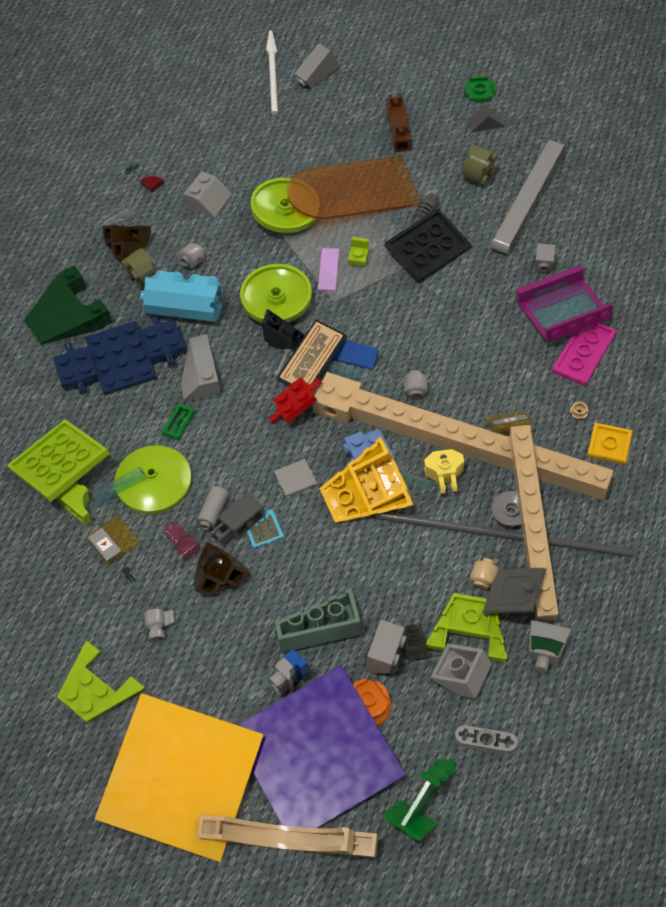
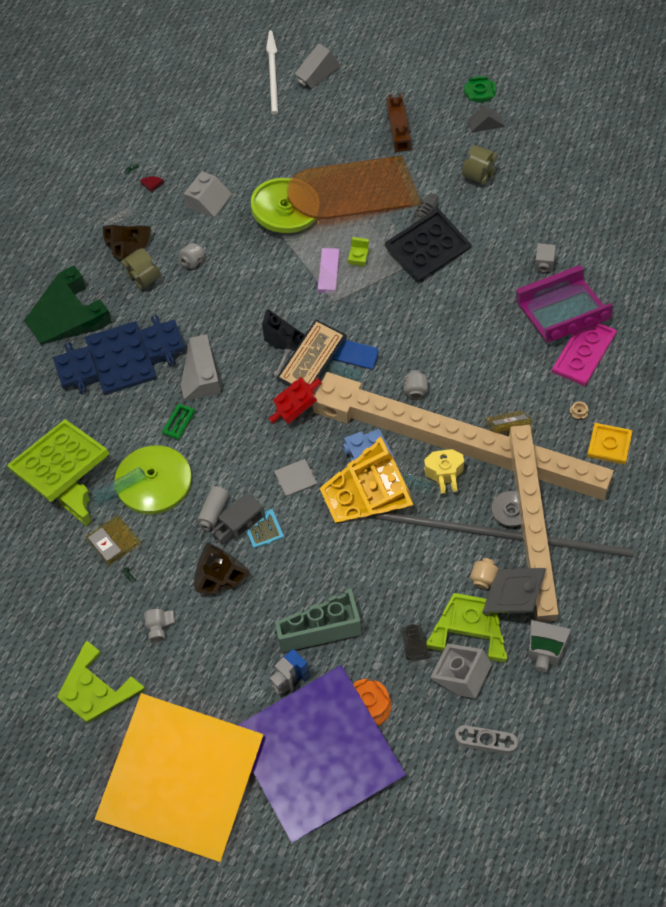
medium azure brick [140,270,223,322] -> none
clear pink piece [163,521,201,560] -> none
tan slope [197,815,378,858] -> none
lime dish [240,264,312,323] -> none
light grey slope [365,620,407,674] -> none
green piece [382,758,456,841] -> none
light grey beam [491,140,566,255] -> none

